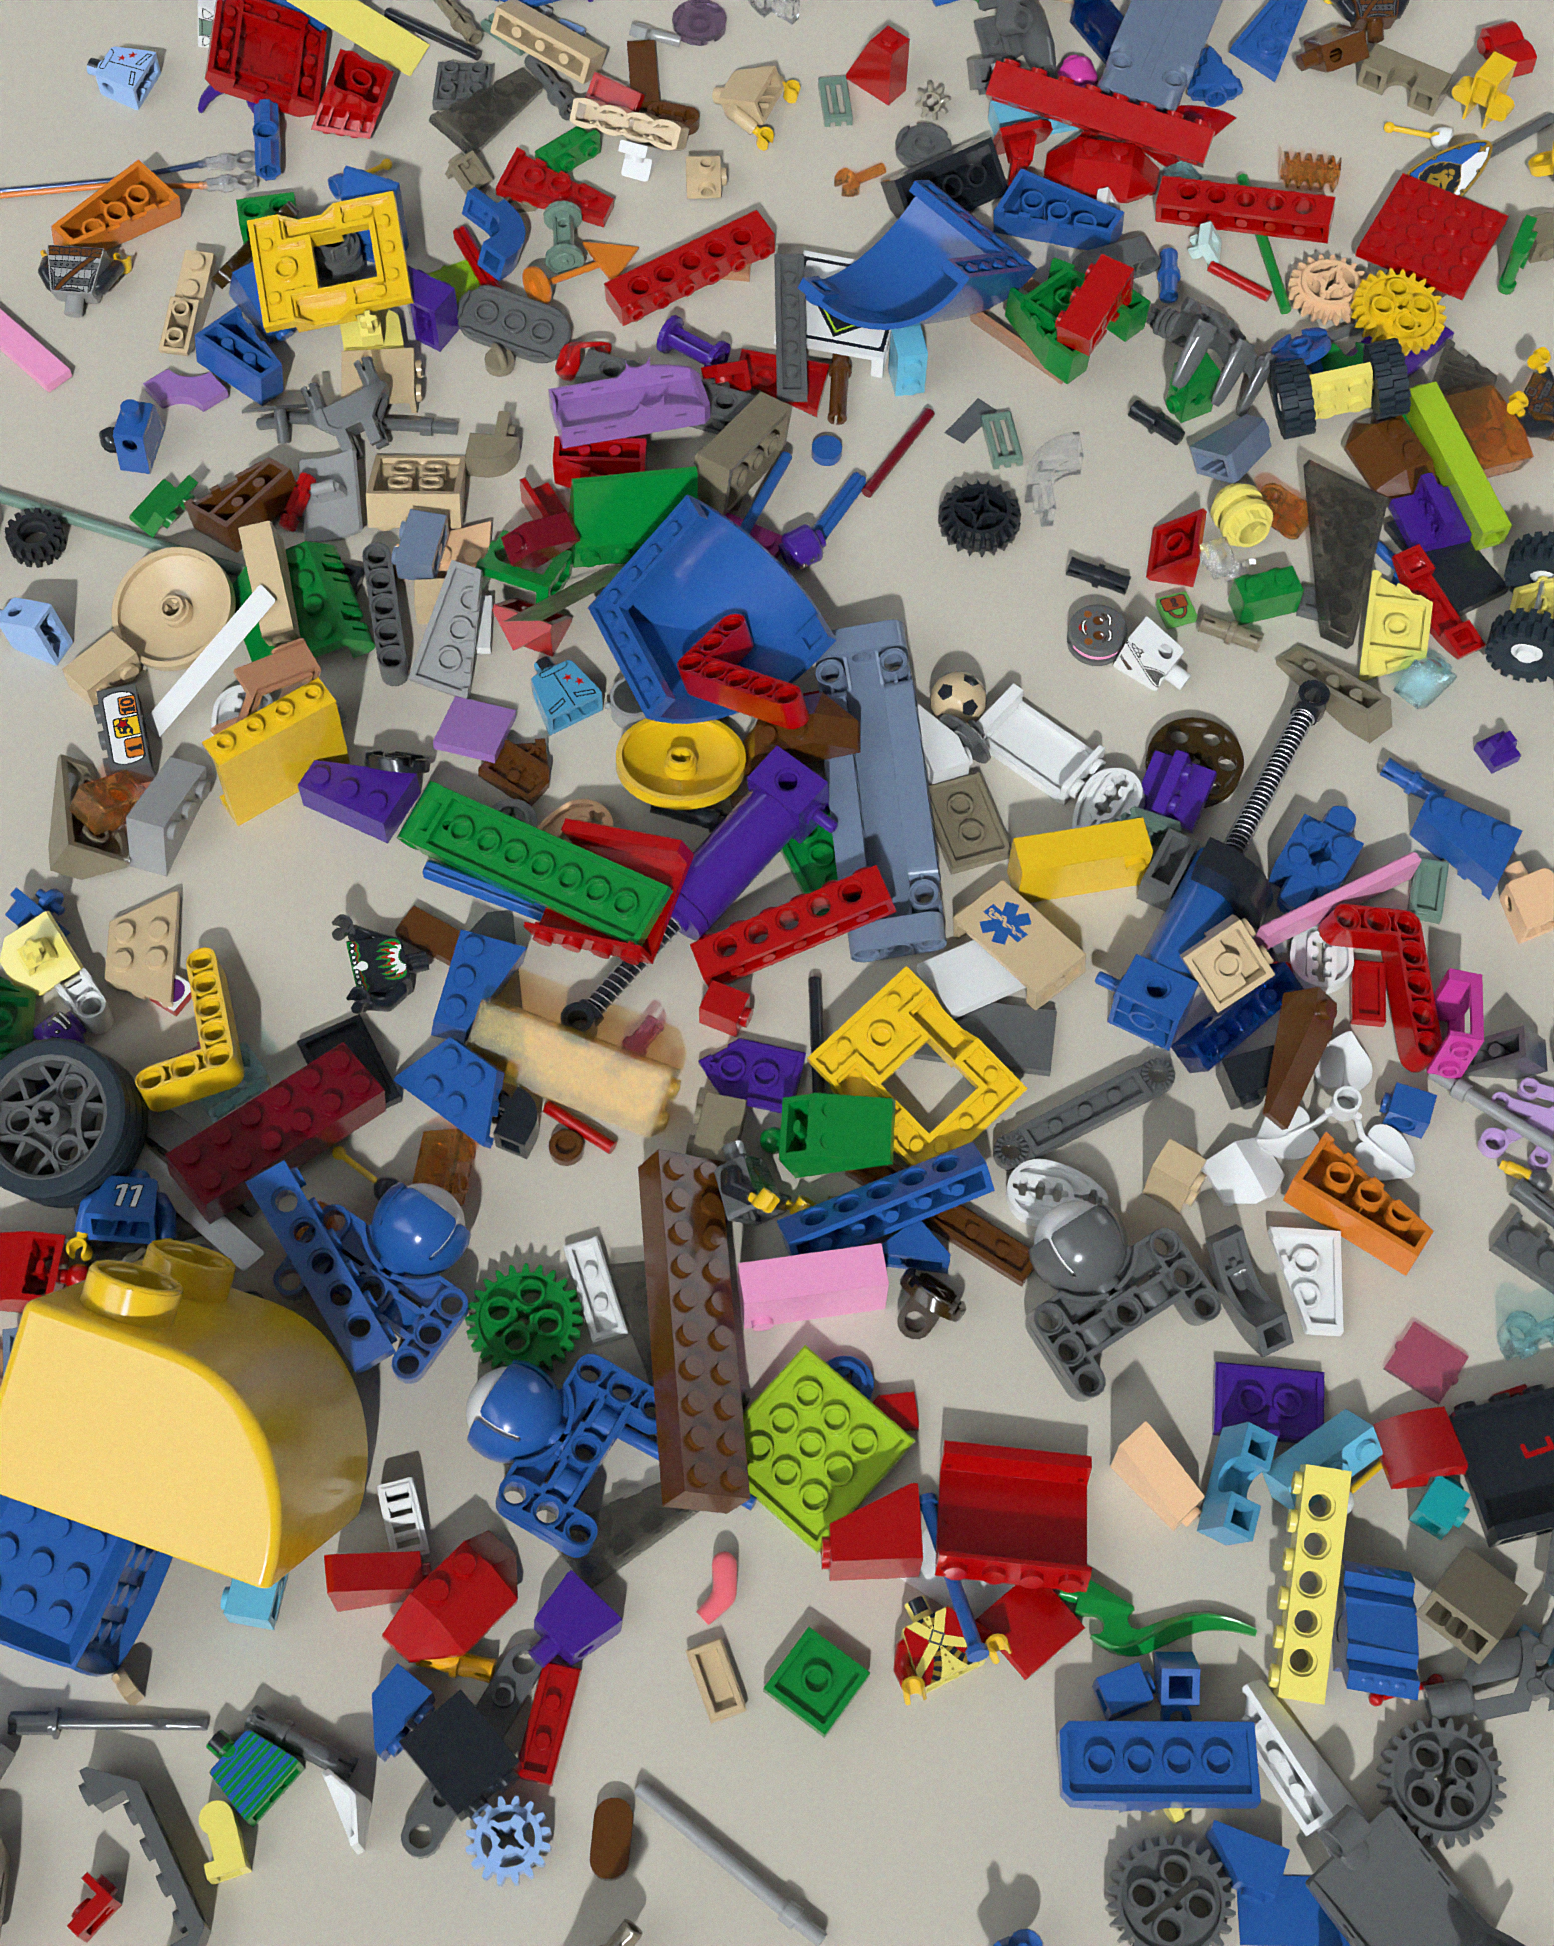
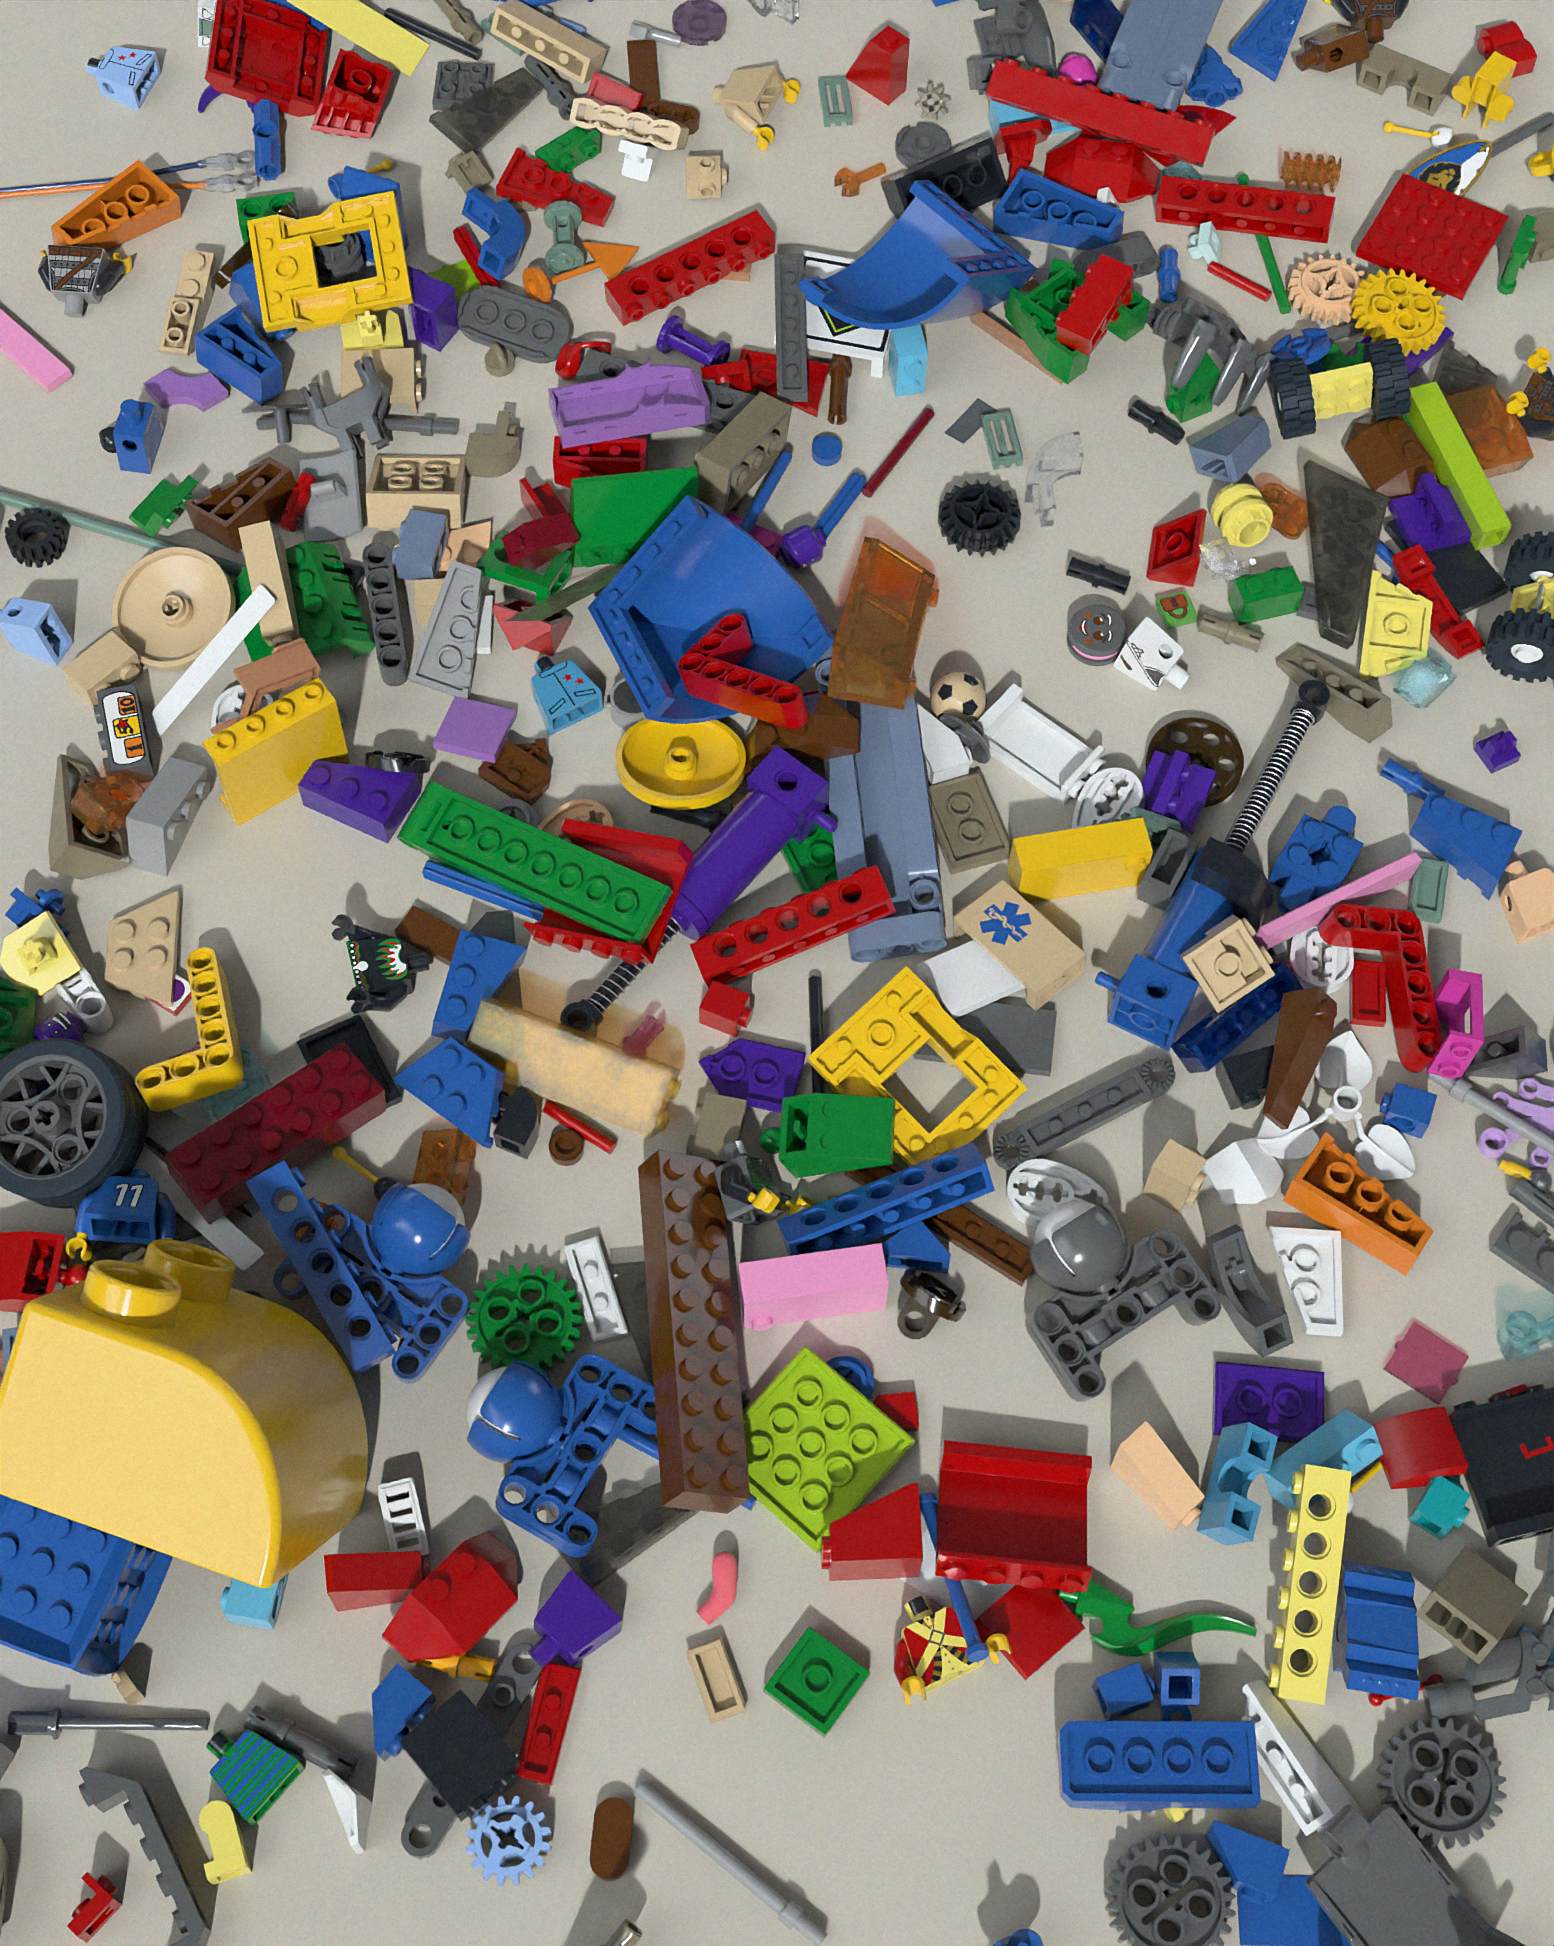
none -> clear orange windscreen [827,536,940,710]

